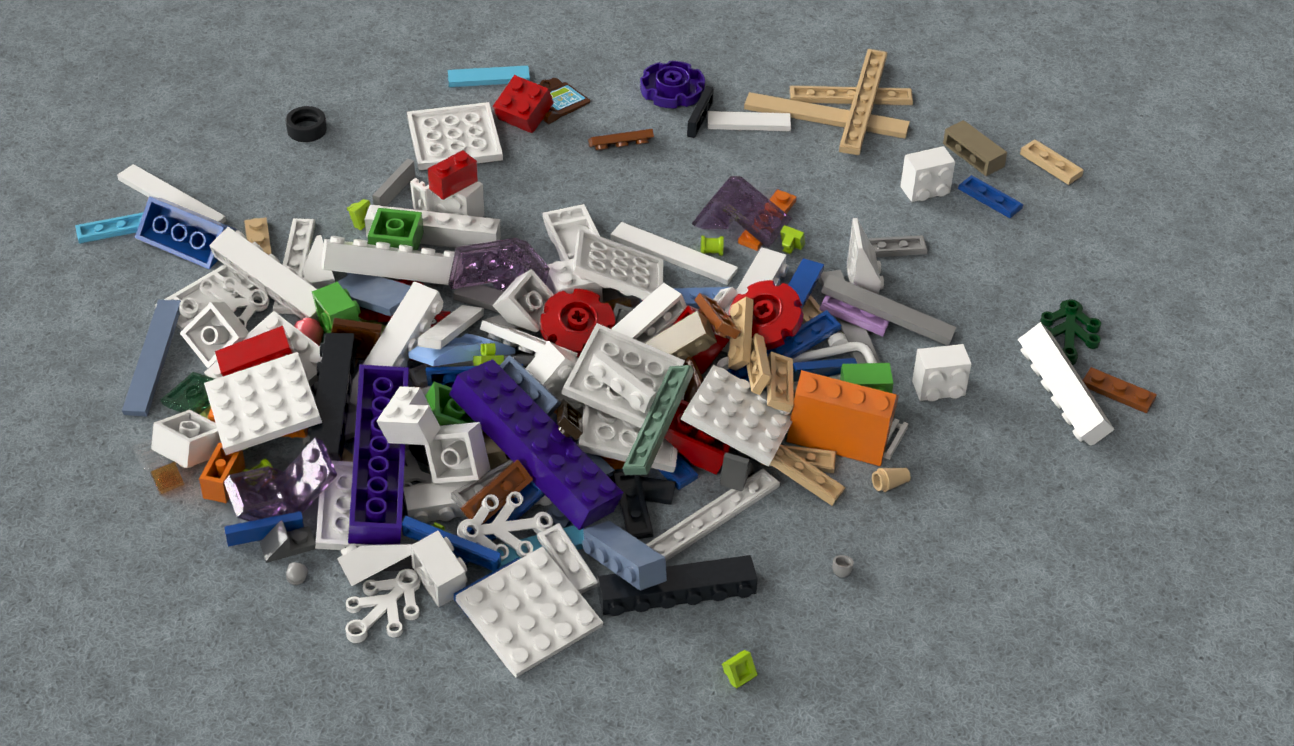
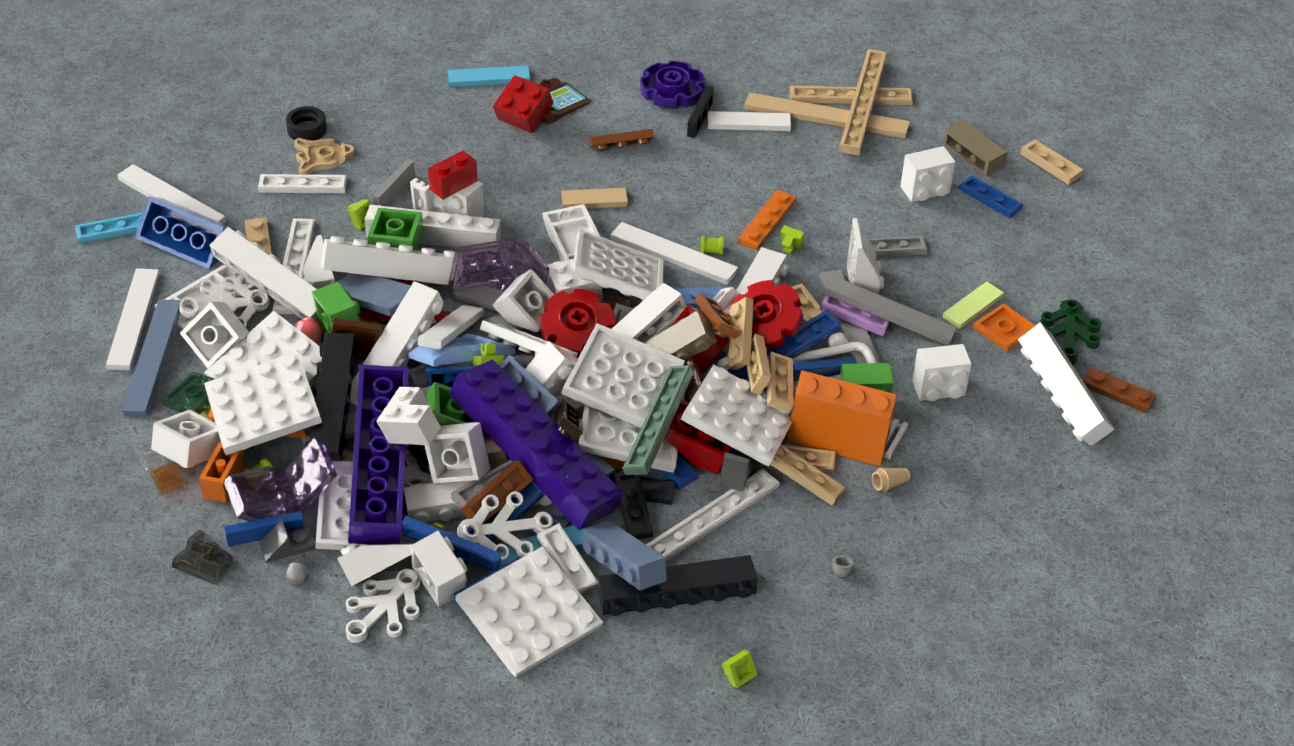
red brick [215,326,294,377] -> none
white plate [407,102,503,170] -> none
white plate [588,349,656,413] -> none
clear purple bracket [692,176,792,248] -> none
blue tile [788,258,824,309] -> none
none -> white tile [106,268,159,370]
none -> clear smoke slope [171,530,233,585]
none -> white tile [258,174,347,193]
none -> tan tile [294,138,355,175]
none -> tan tile [561,188,628,209]
none -> yellowish green tile [942,281,1004,329]
none -> orange tile [972,303,1035,352]

